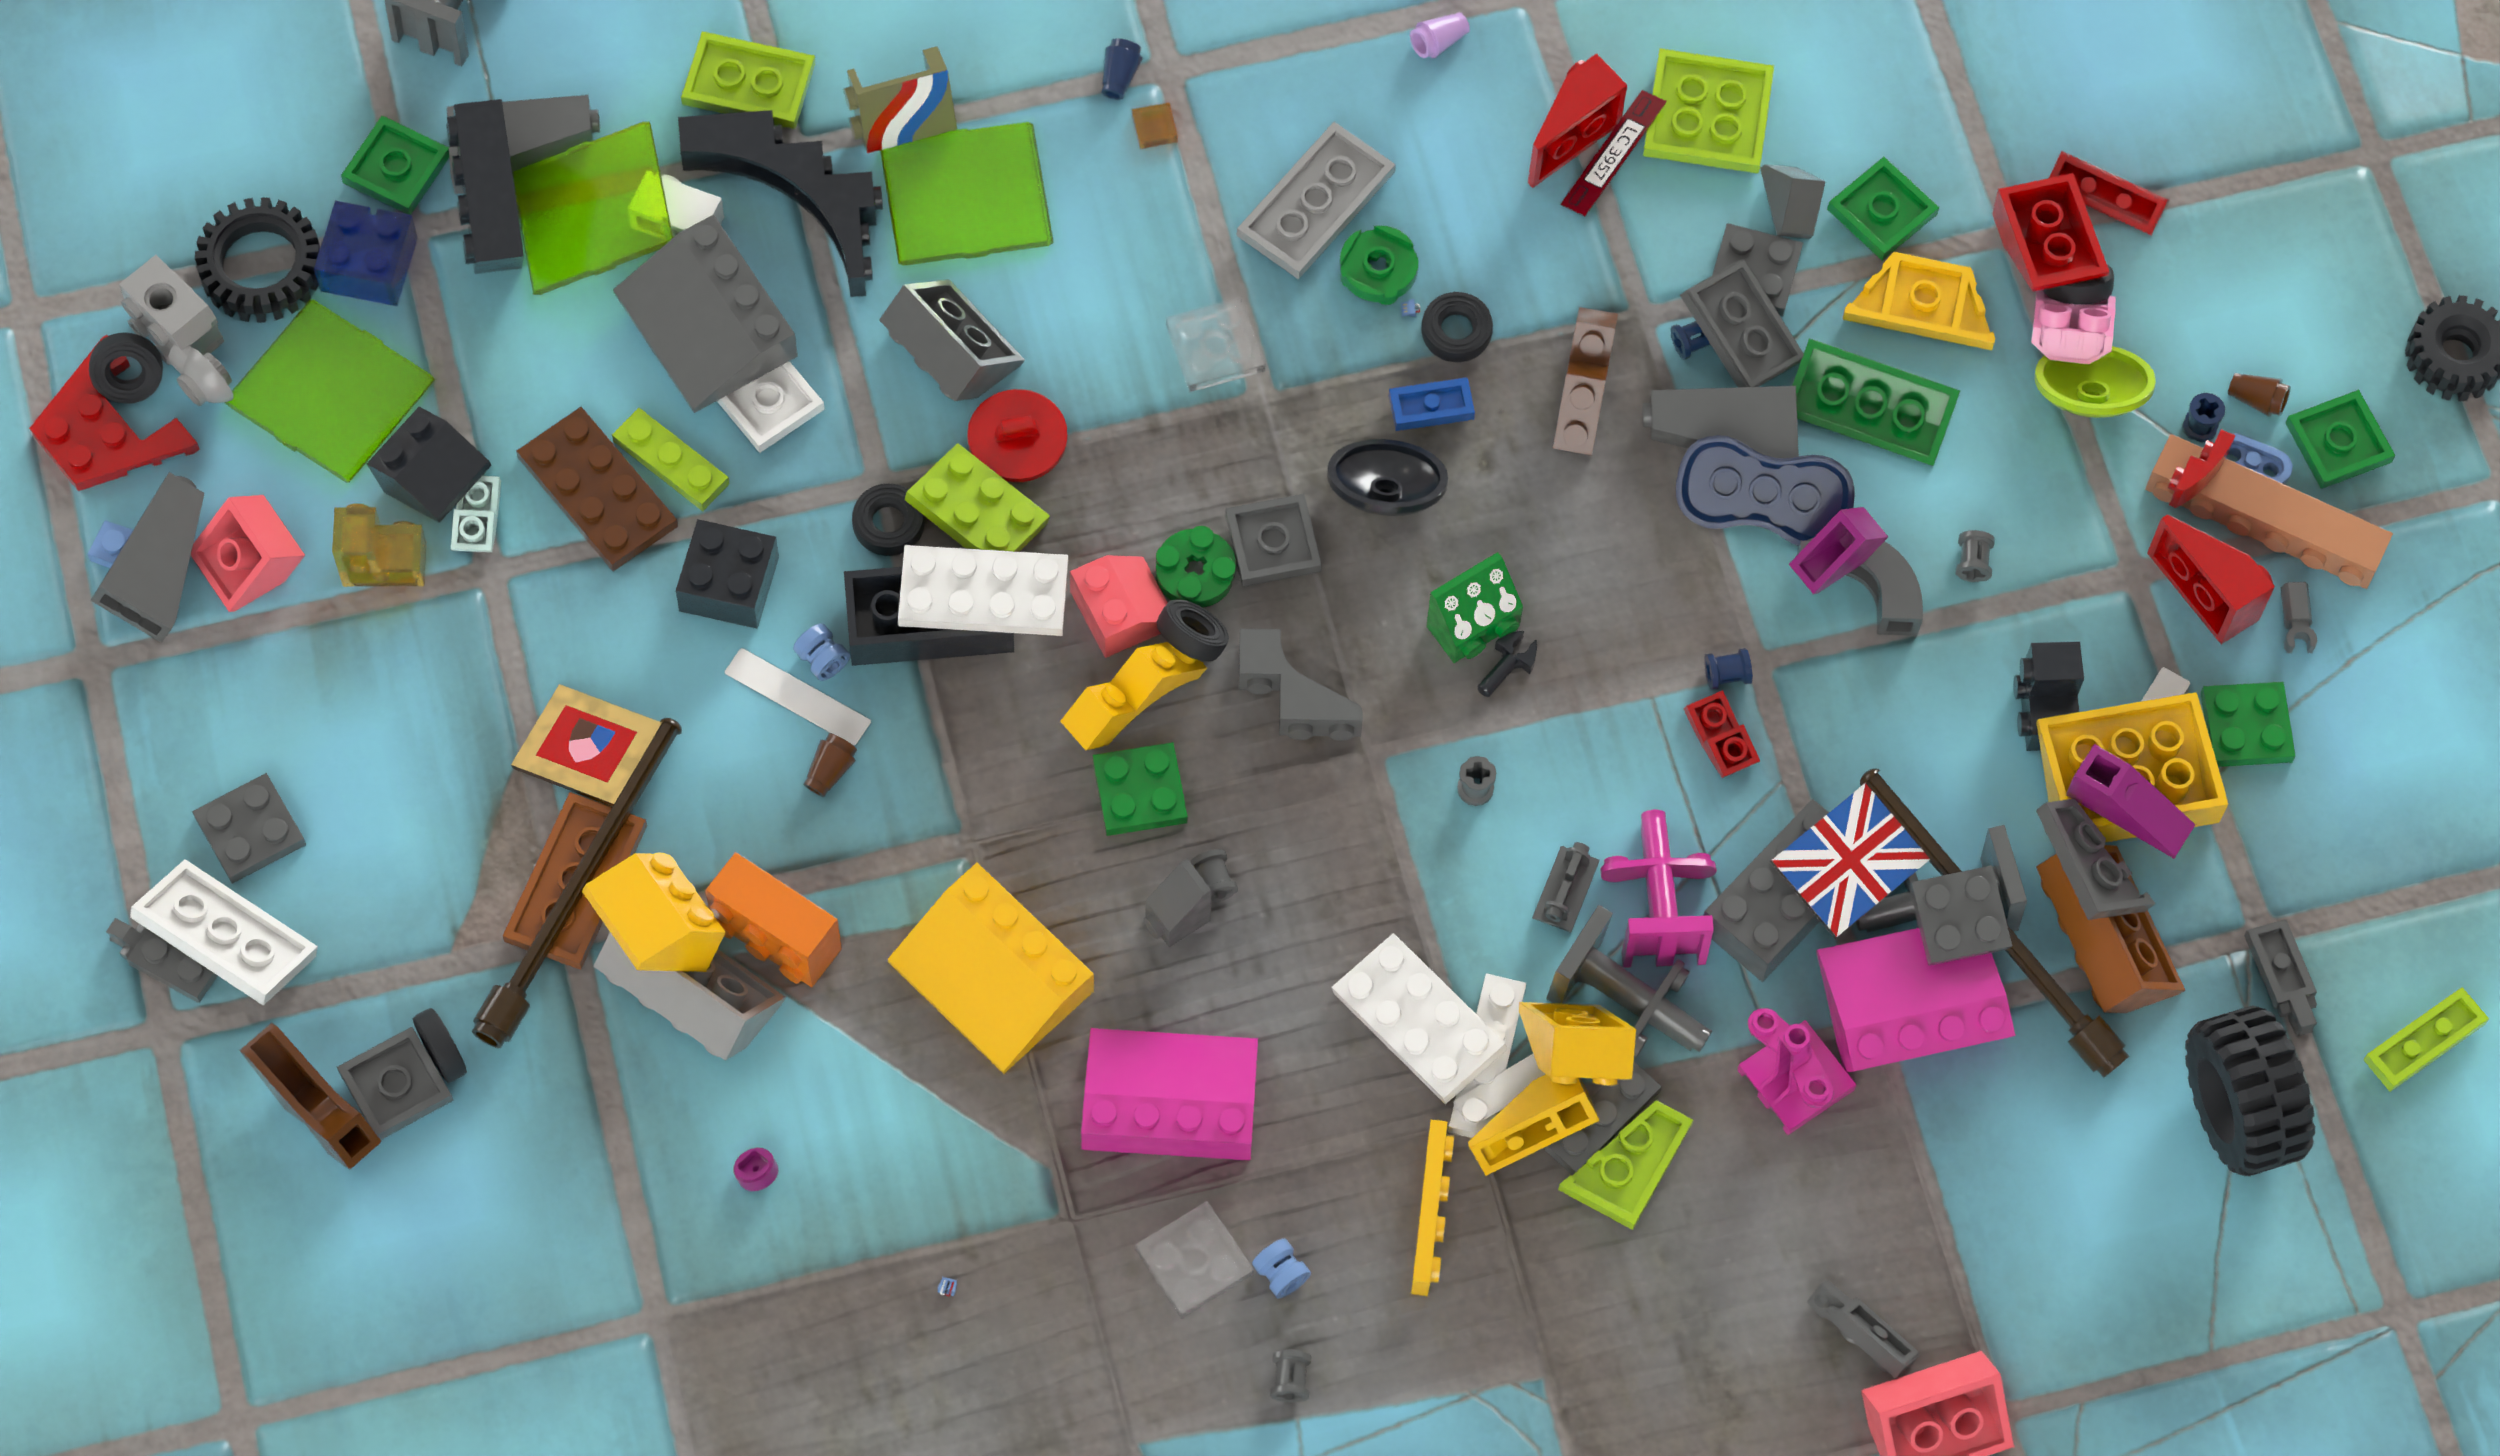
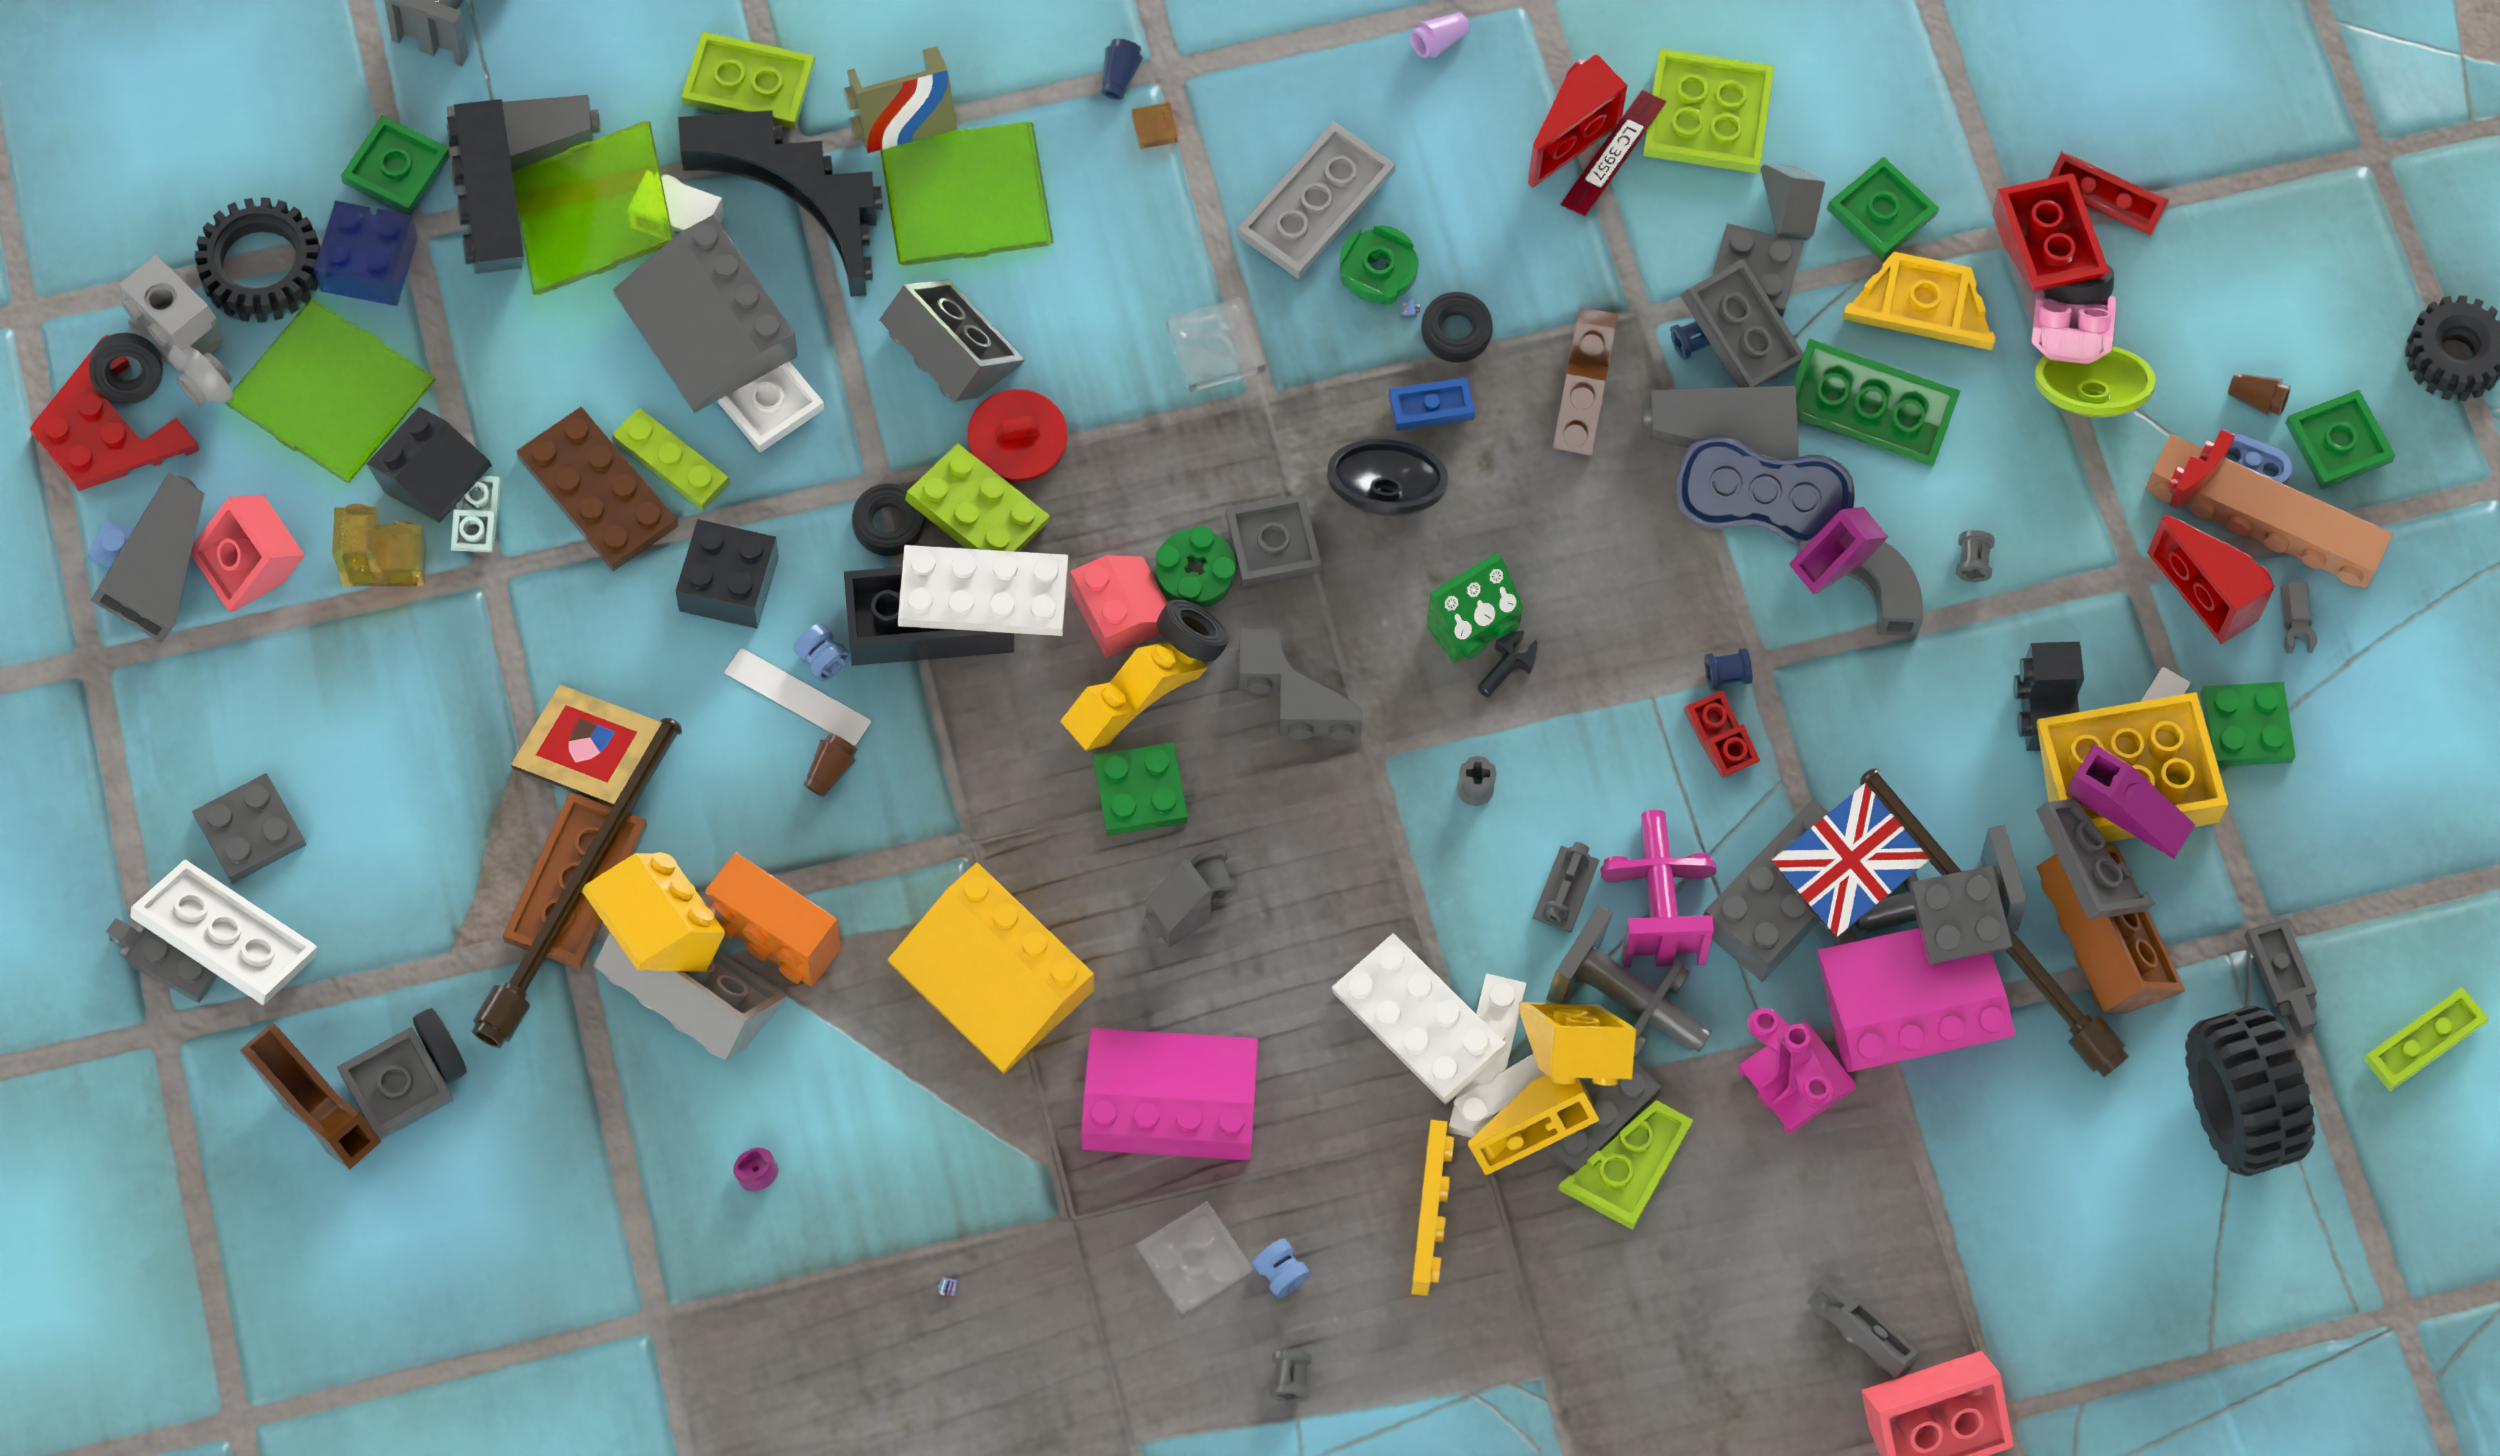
dark blue bush [2182,393,2225,442] -> none

